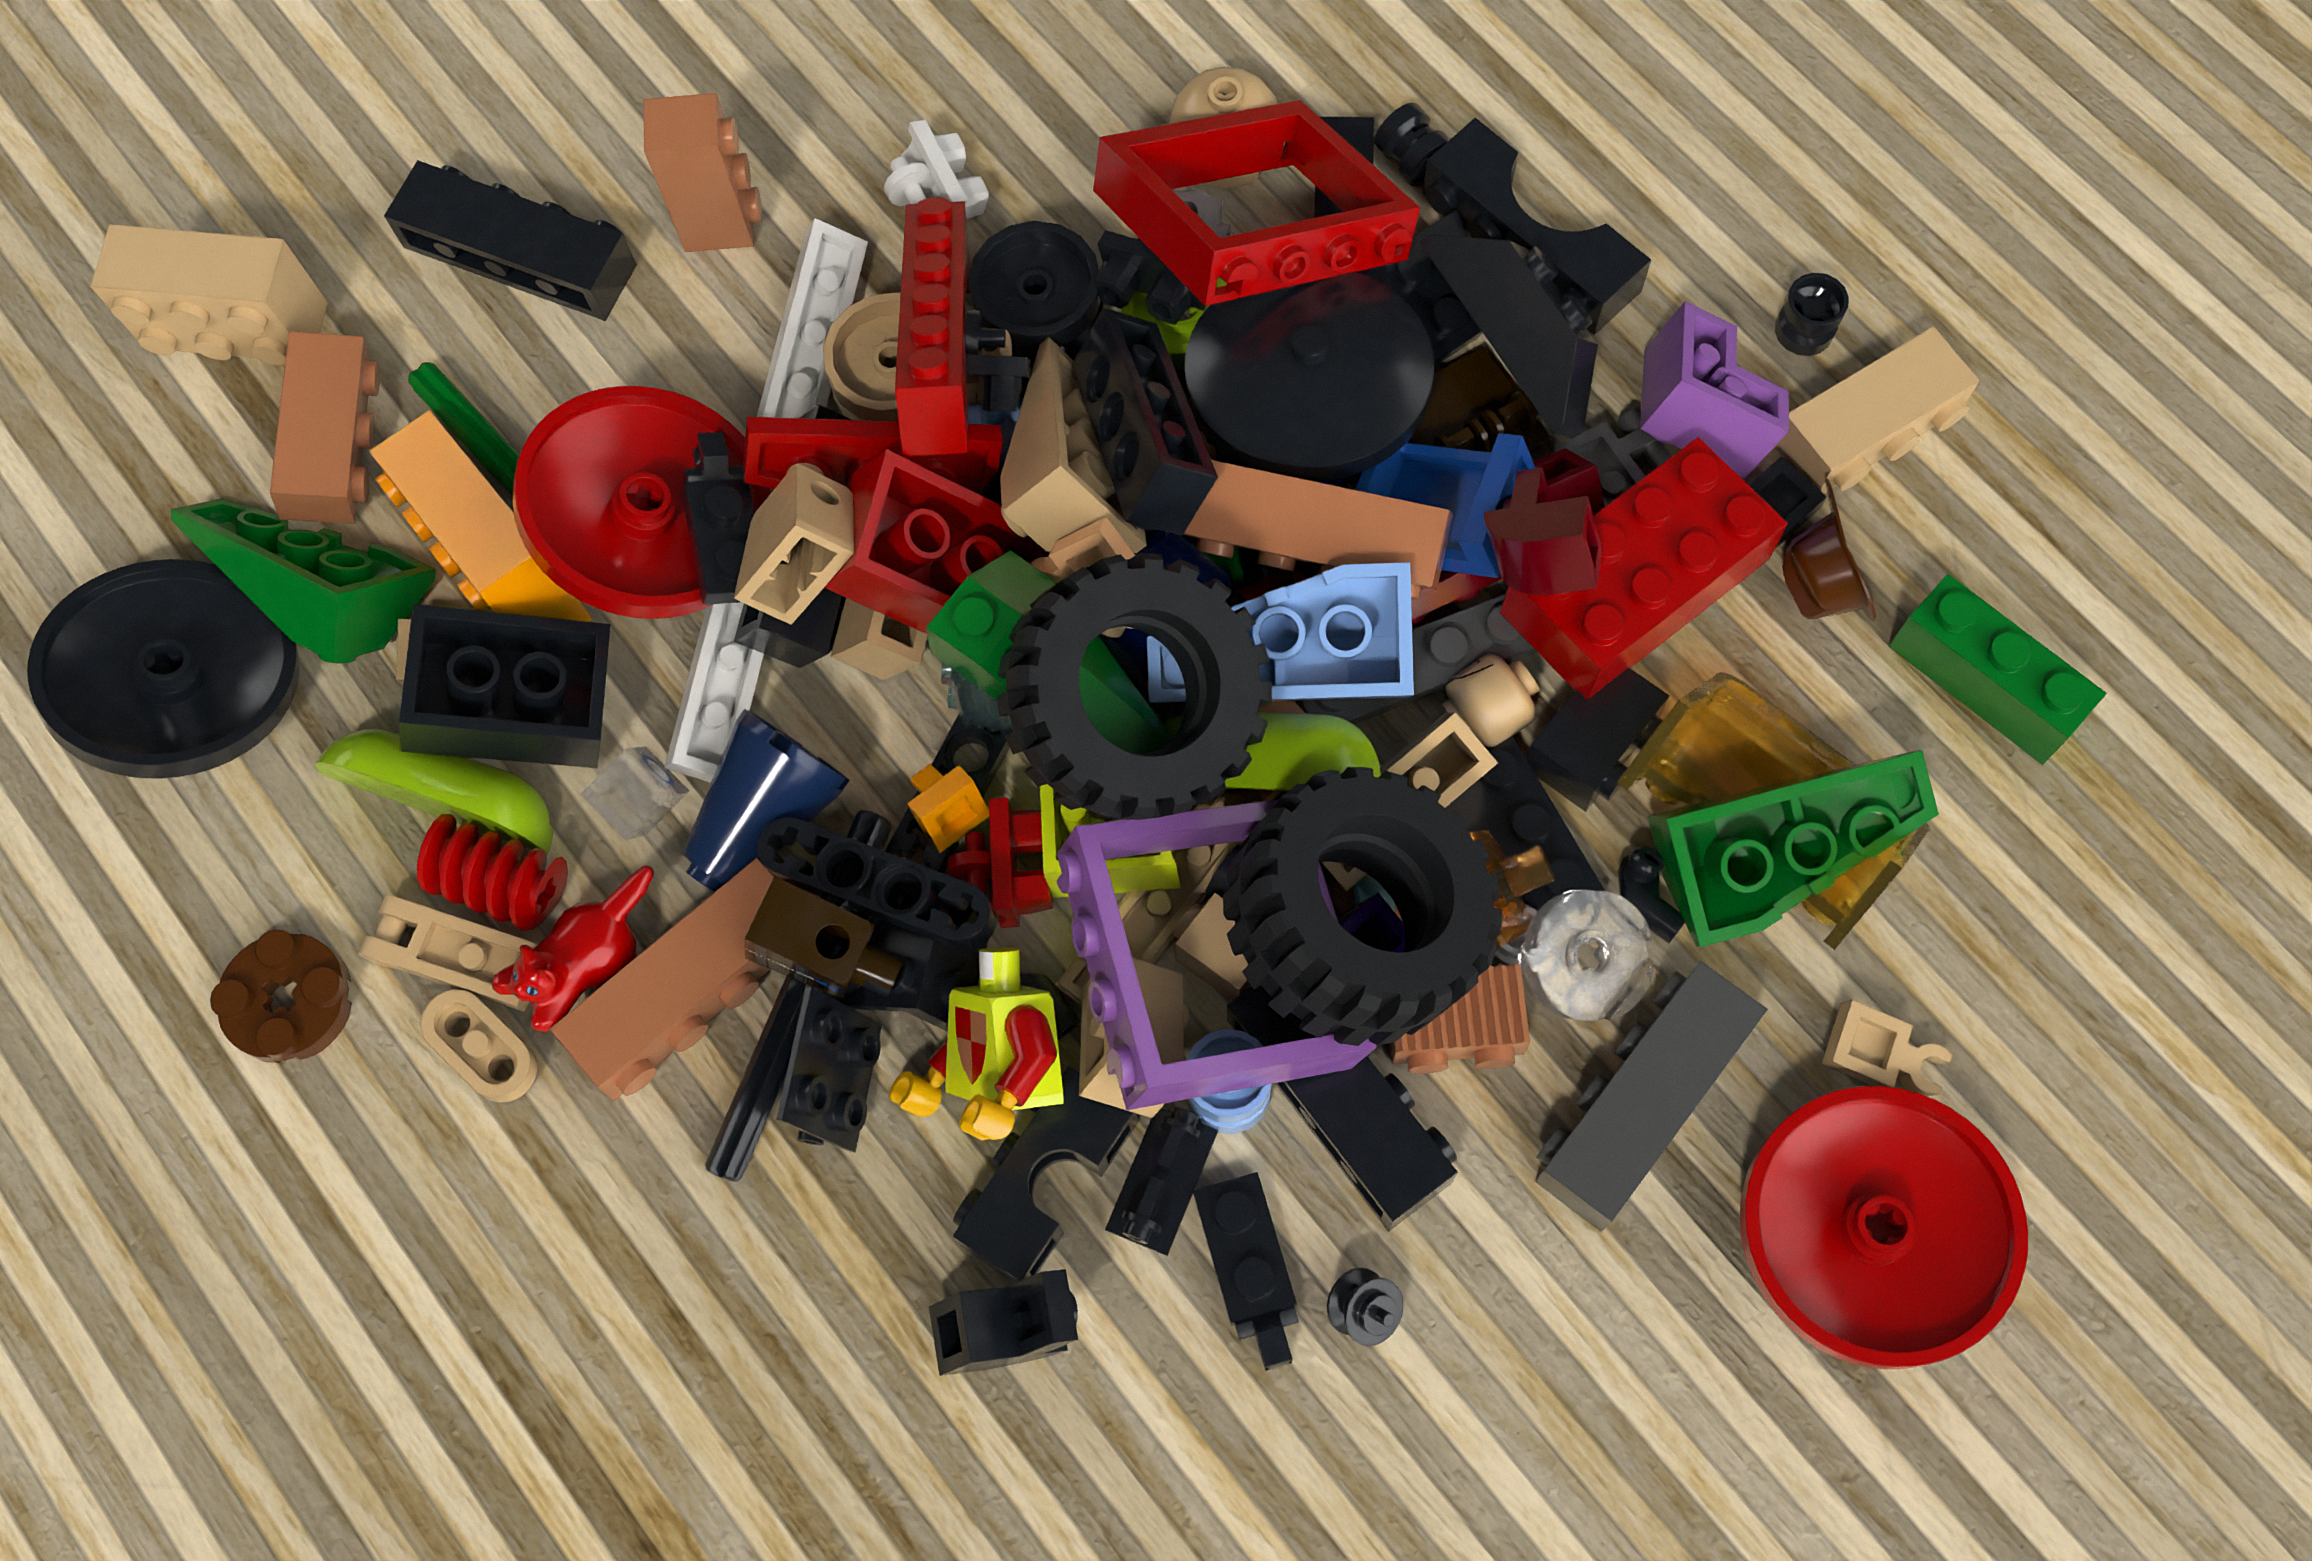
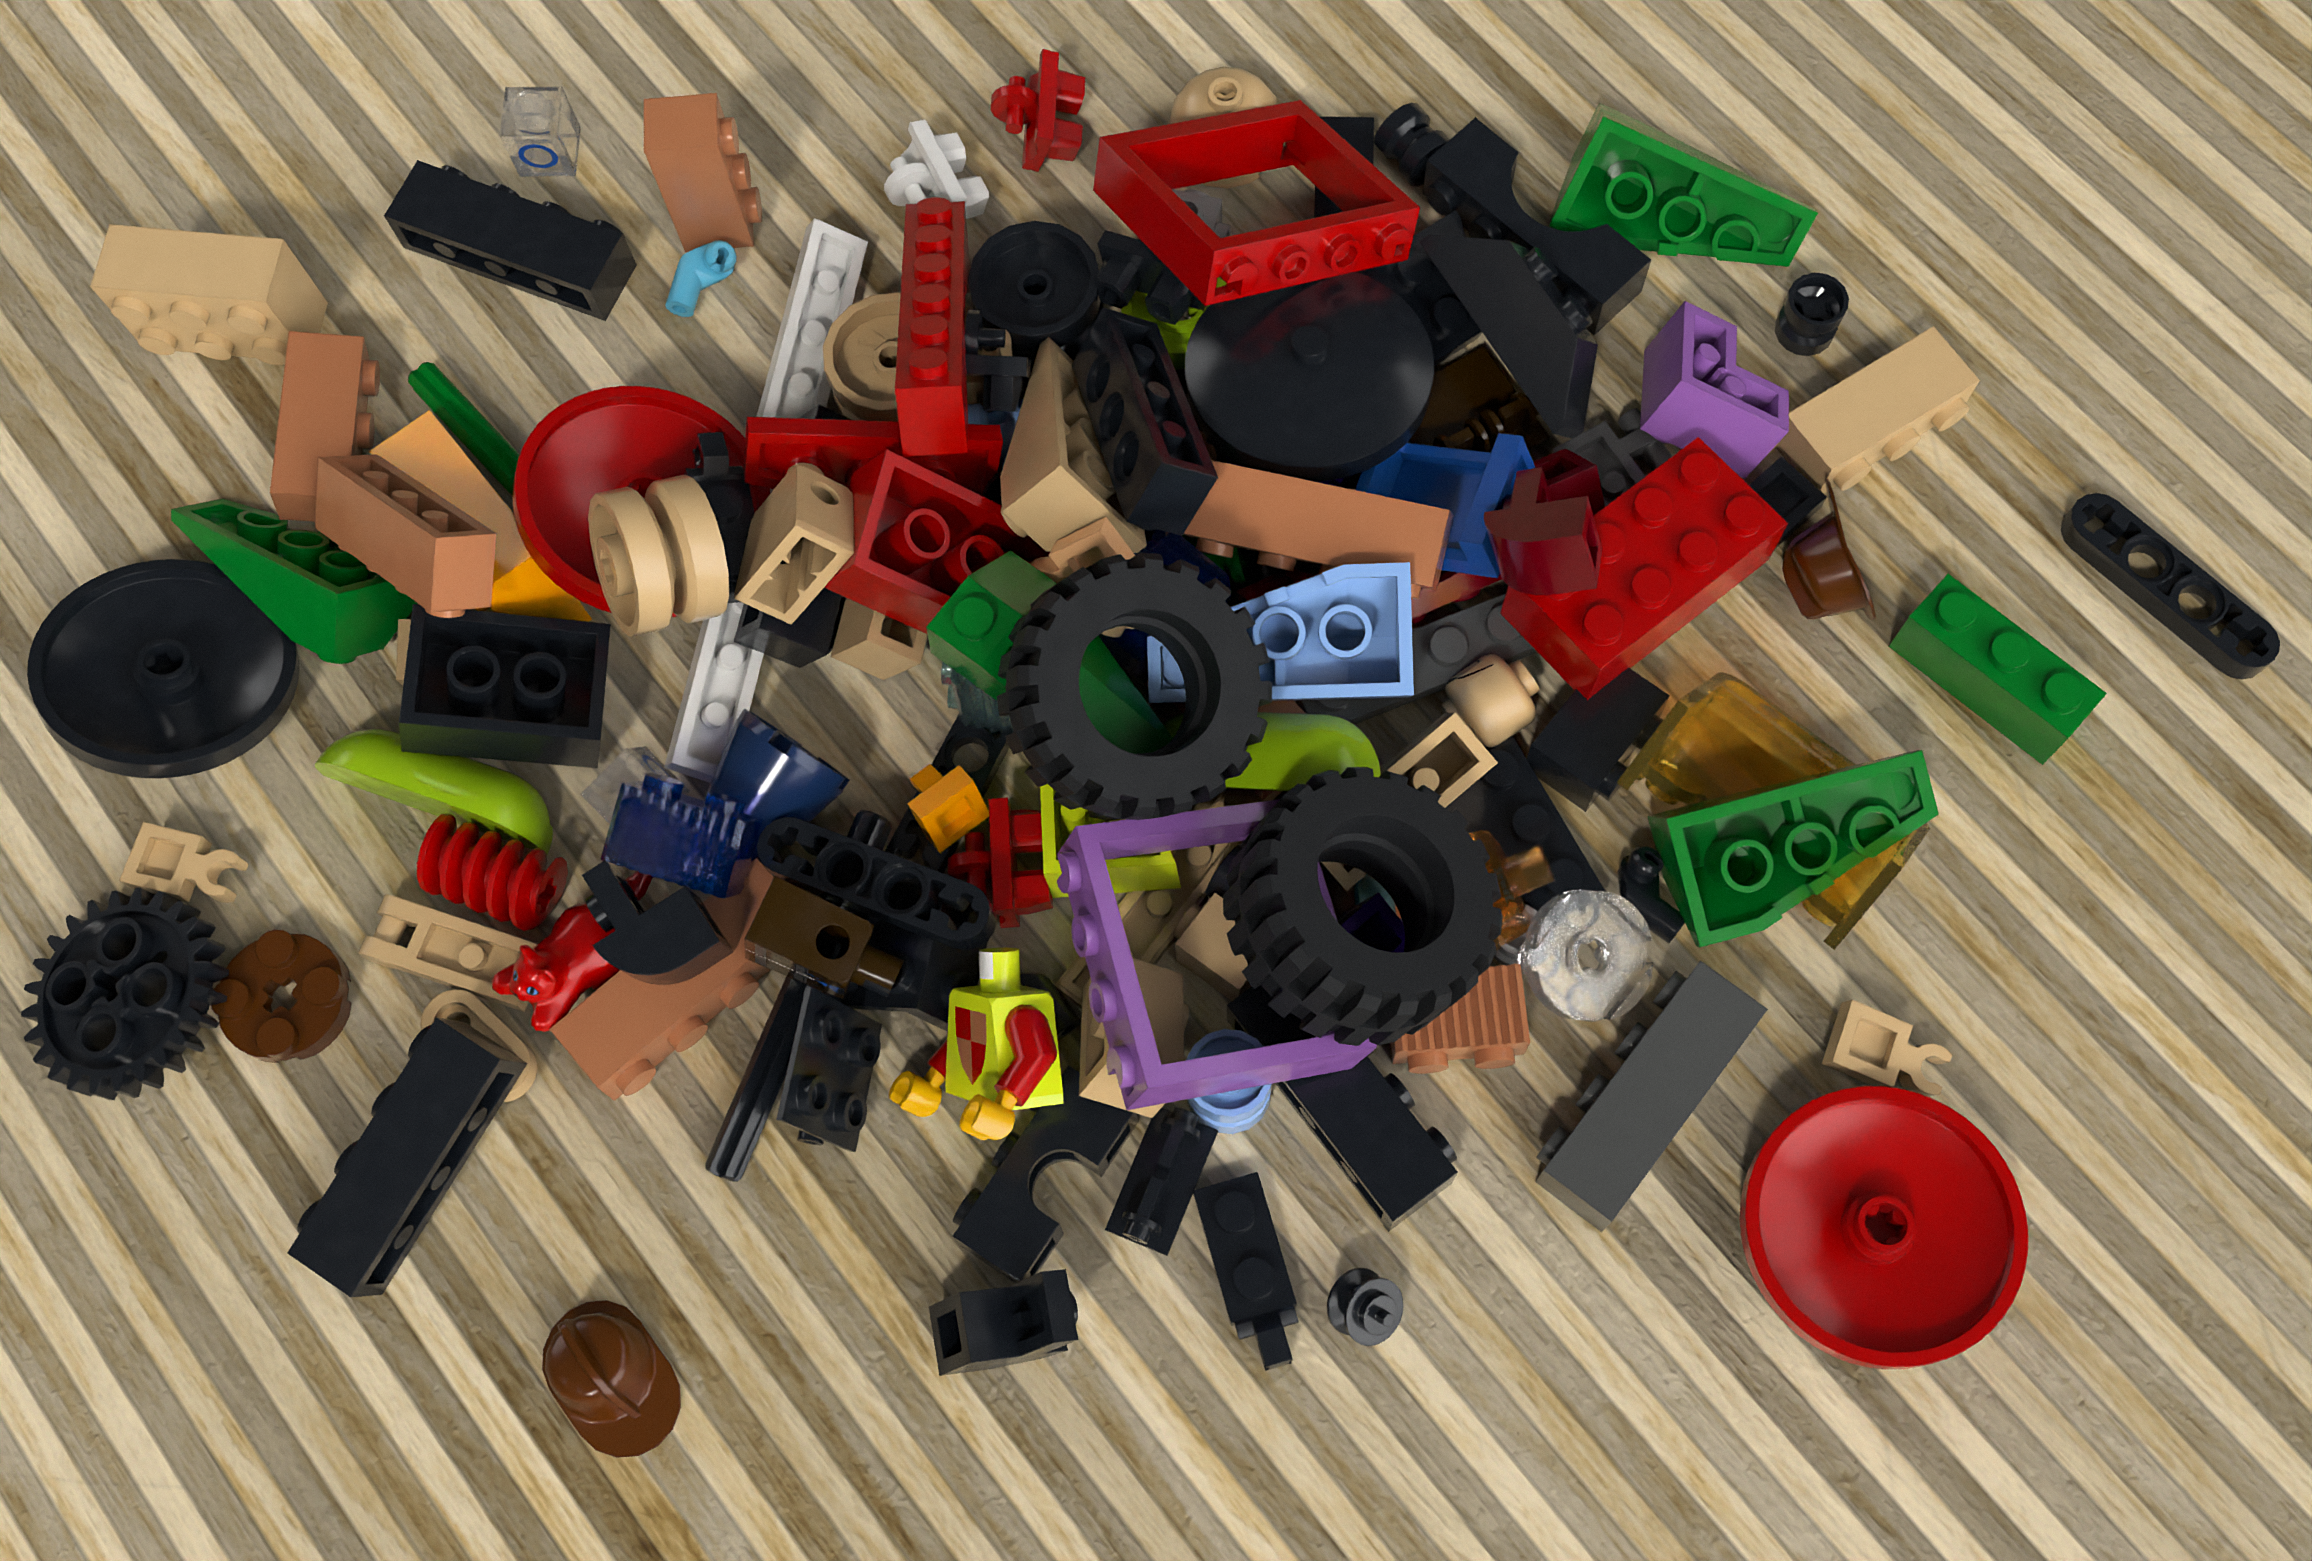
none -> black gear [21,888,229,1100]
none -> tan plate [119,822,249,903]
none -> black brick [287,1017,527,1297]
none -> nougat brick [315,454,497,618]
none -> clear brick [500,86,581,177]
none -> reddish brown piece [542,1300,681,1458]
none -> black brick [582,860,734,985]
none -> tan wheel [588,475,729,637]
none -> clear blue brick [600,773,762,899]
none -> medium azure arm [665,240,737,317]
none -> red hips [991,49,1086,172]
none -> green wedge [1549,103,1818,267]
none -> black beam [2061,493,2280,679]

